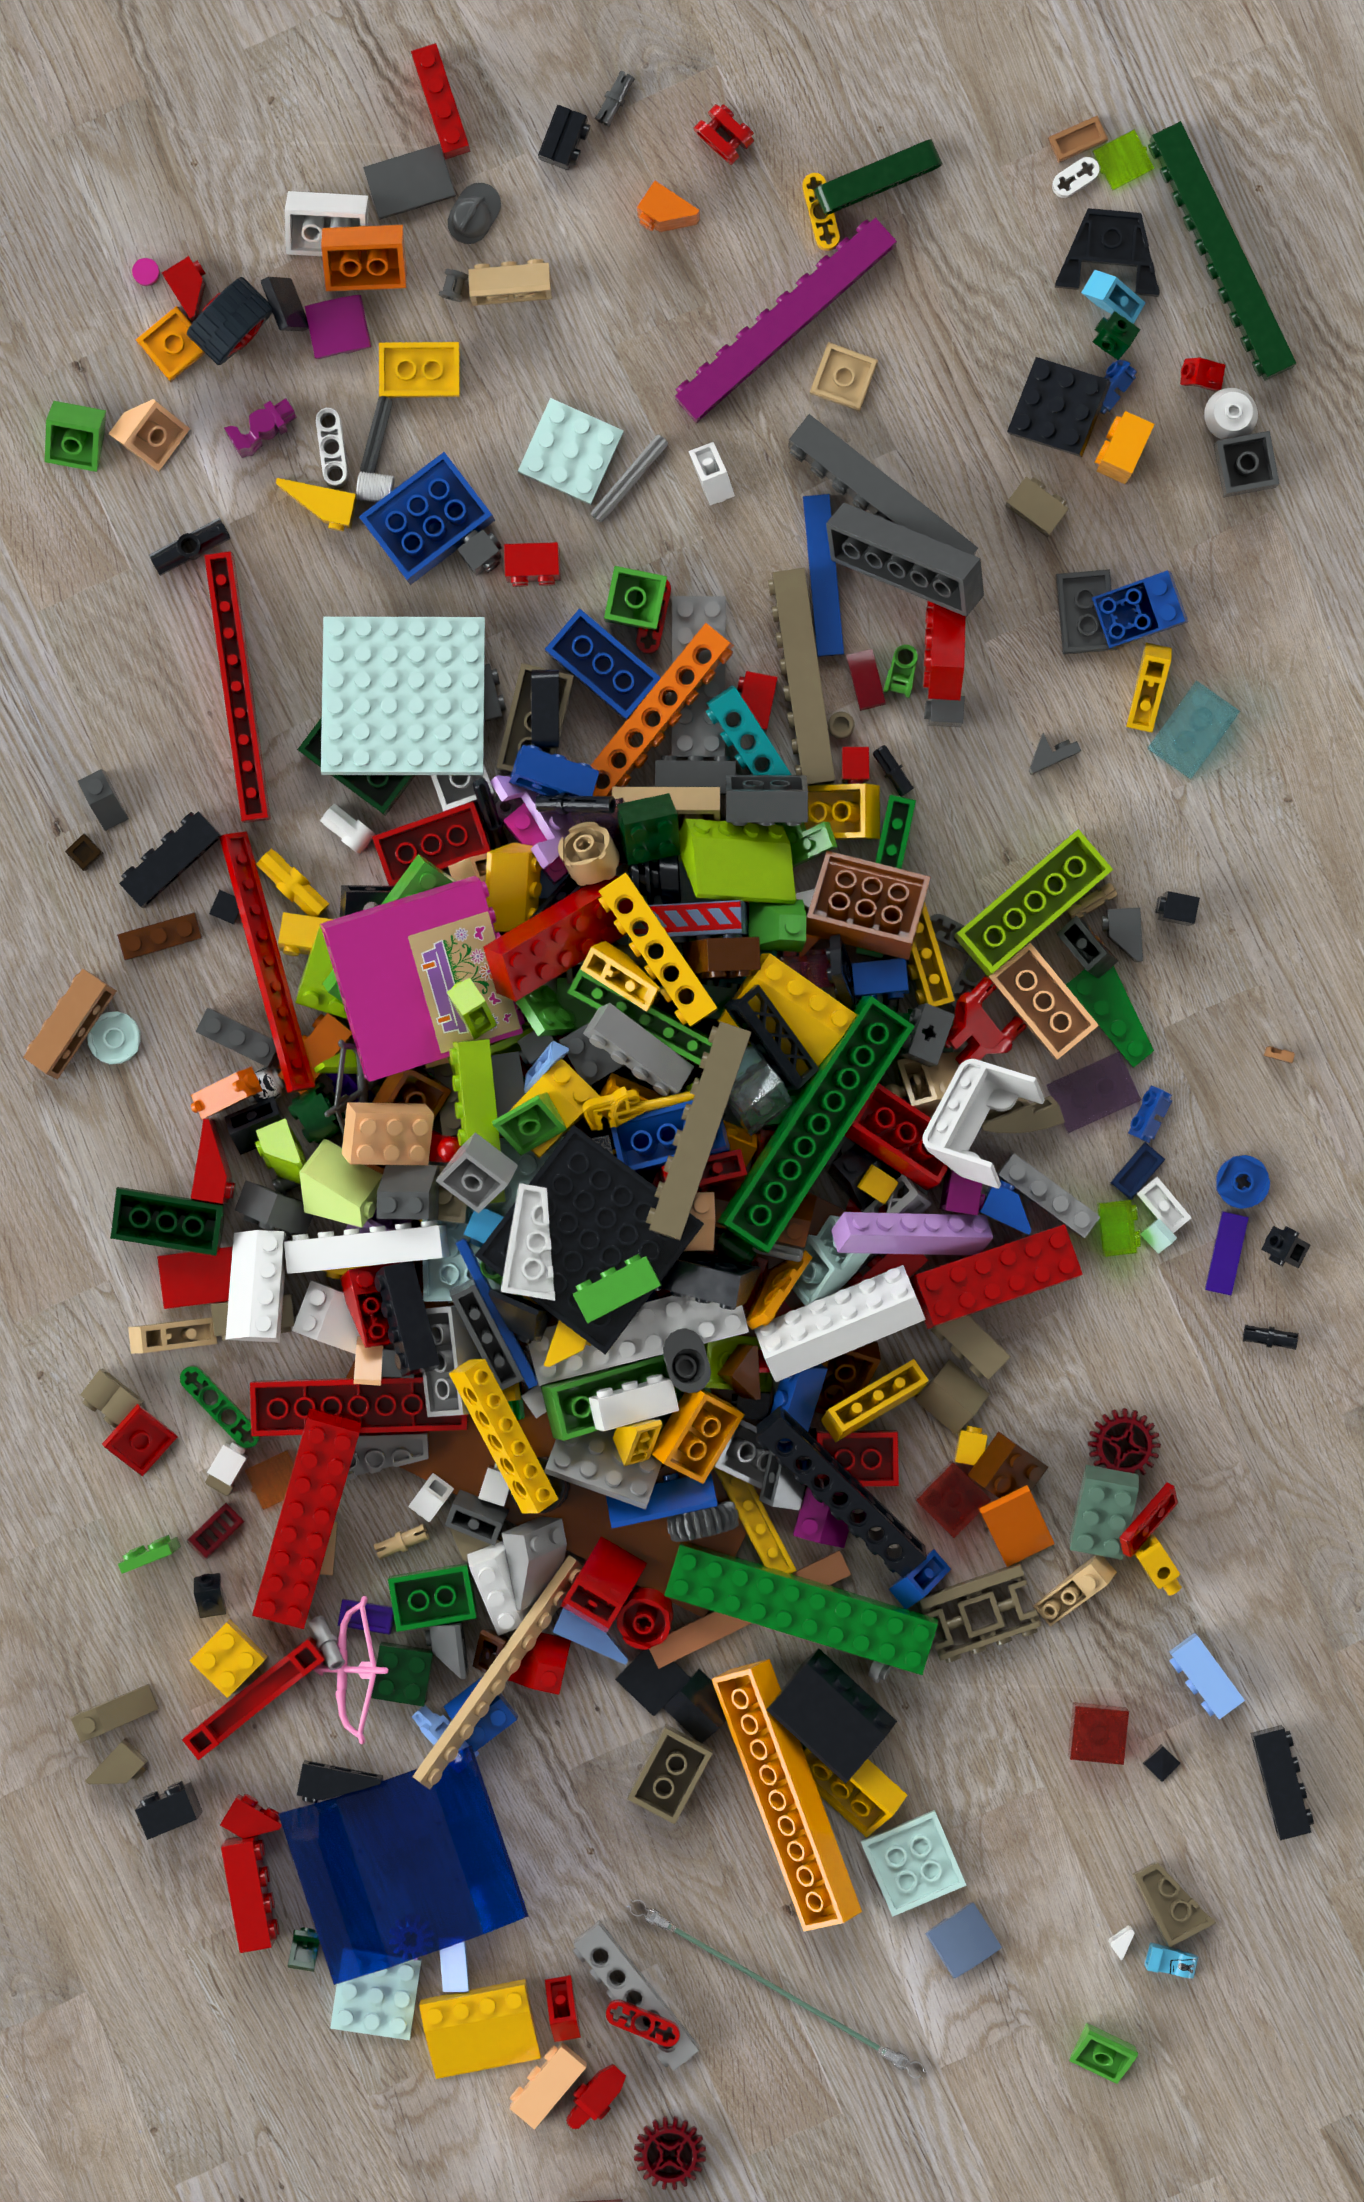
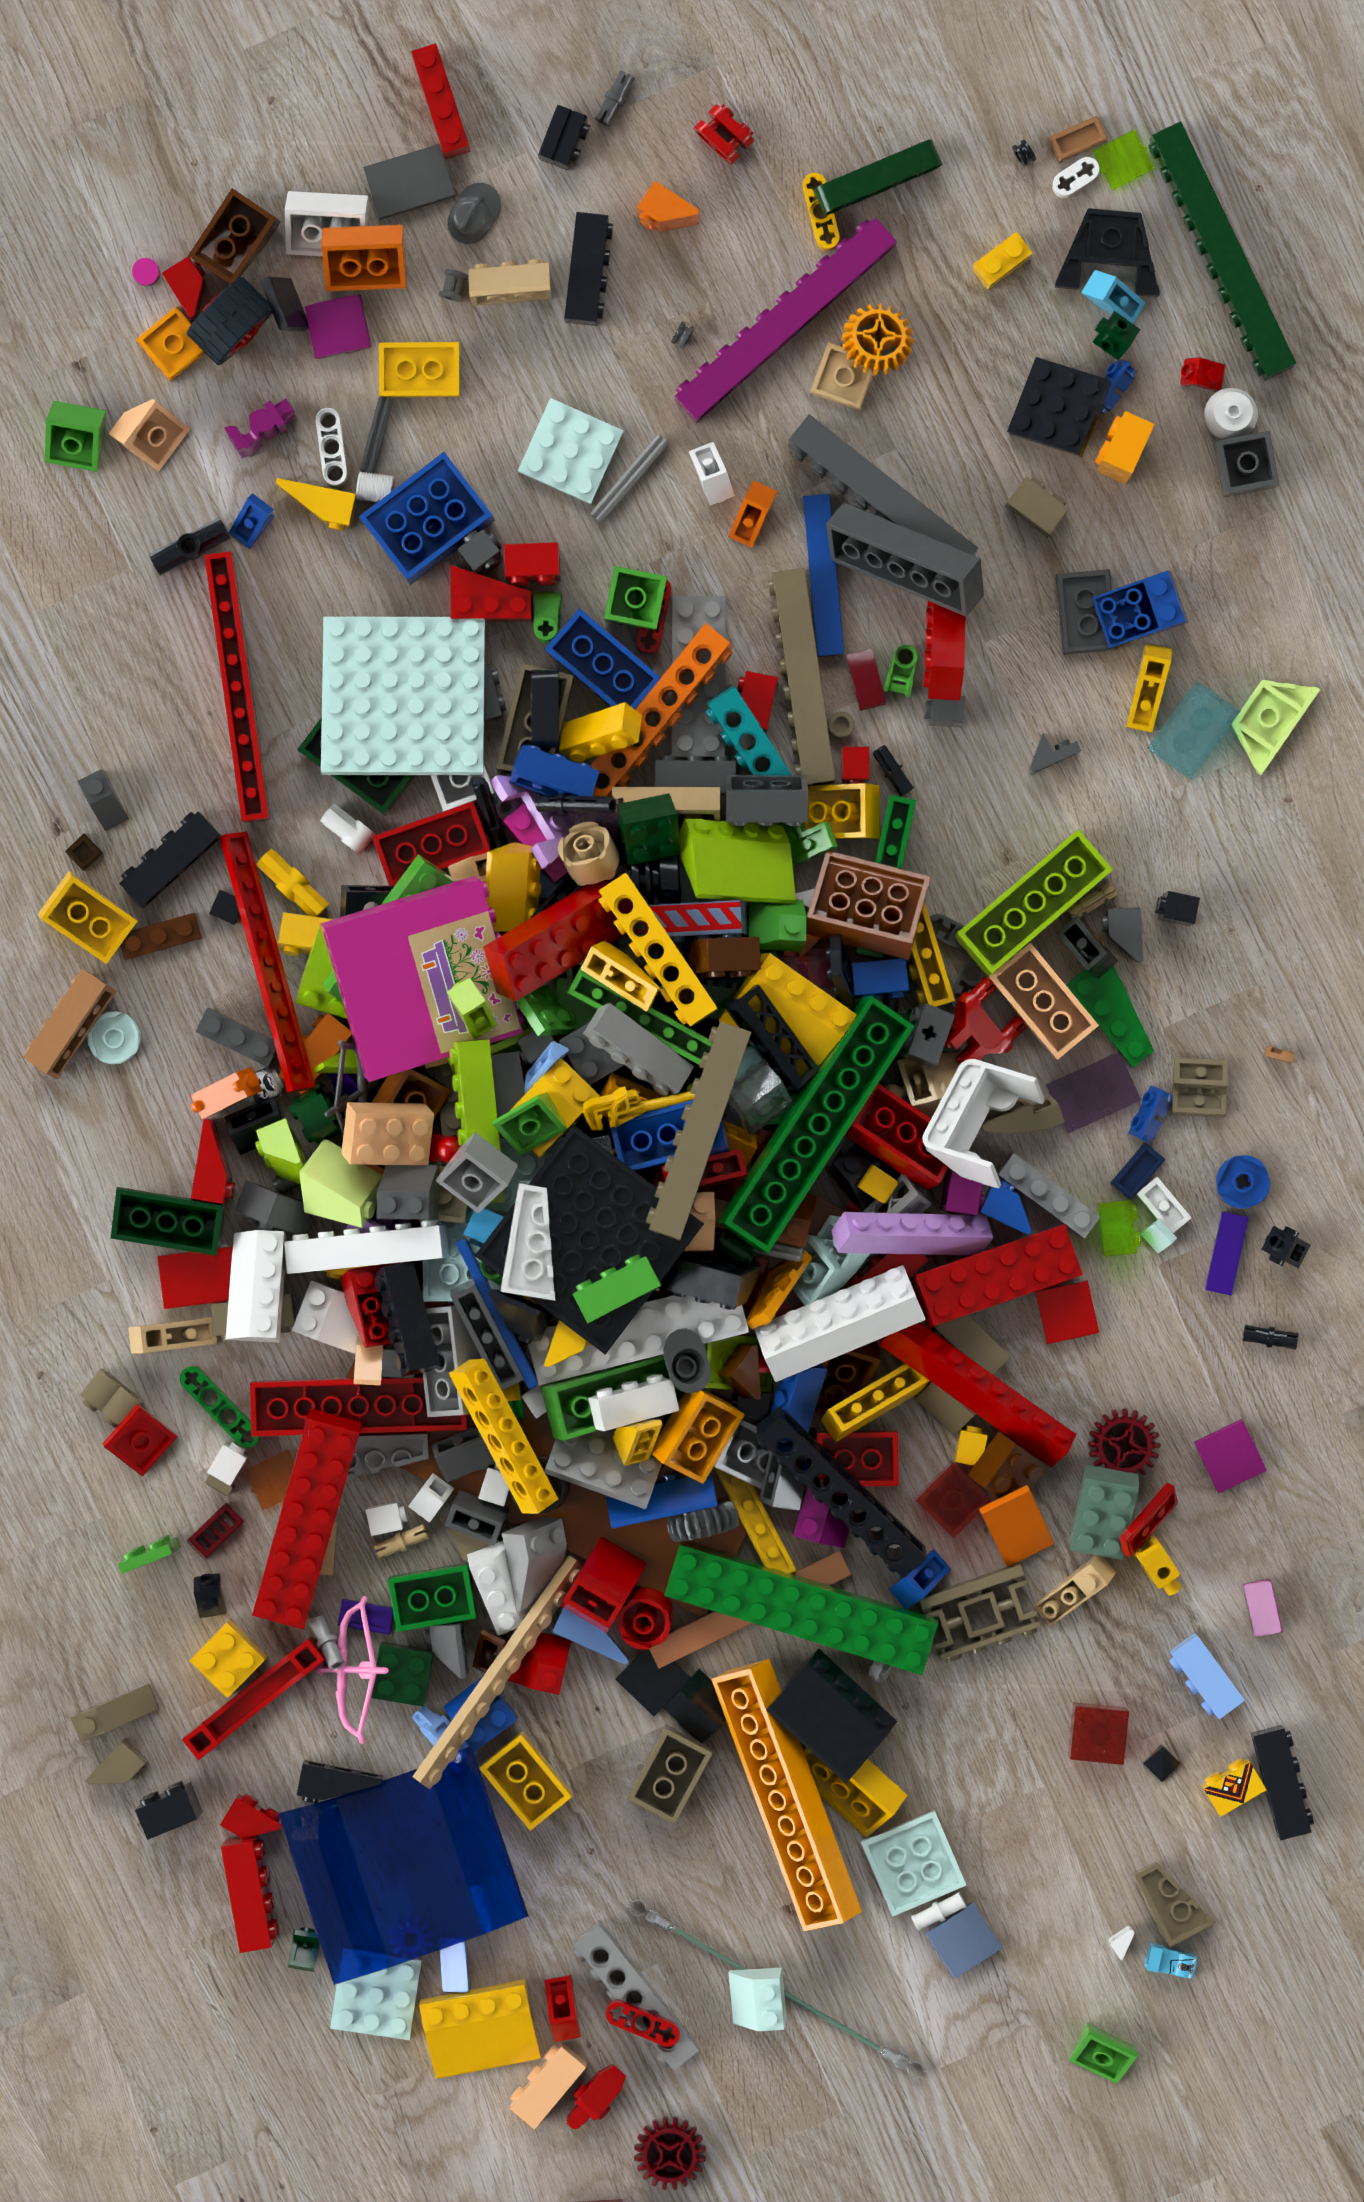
none -> yellow slope [38,871,137,964]
none -> reddish brown slope [188,188,281,284]
none -> blue slope [229,493,274,549]
none -> white brick [366,1501,408,1536]
none -> dark grey brick [431,1426,496,1483]
none -> red wedge [450,565,532,622]
none -> yellow brick [479,1731,573,1831]
none -> bright green piece [533,592,562,644]
none -> yellow brick [559,702,642,763]
none -> black brick [564,212,613,326]
none -> dark grey bush [671,321,694,349]
none -> orange slope [728,480,778,548]
none -> light aqua slope [728,1967,787,2031]
none -> light orange gear [841,303,914,376]
none -> red brick [879,1322,1077,1468]
none -> white pin [911,1892,967,1931]
none -> yellow brick [972,231,1033,290]
none -> black bush [1012,139,1036,167]
none -> red tile [1035,1280,1099,1344]
none -> dark tan slope [1171,1058,1228,1118]
none -> magenta slope [1194,1419,1267,1494]
none -> yellow brick [1201,1758,1266,1817]
none -> yellowish green wing [1231,680,1320,775]
none -> slope [1243,1578,1283,1637]

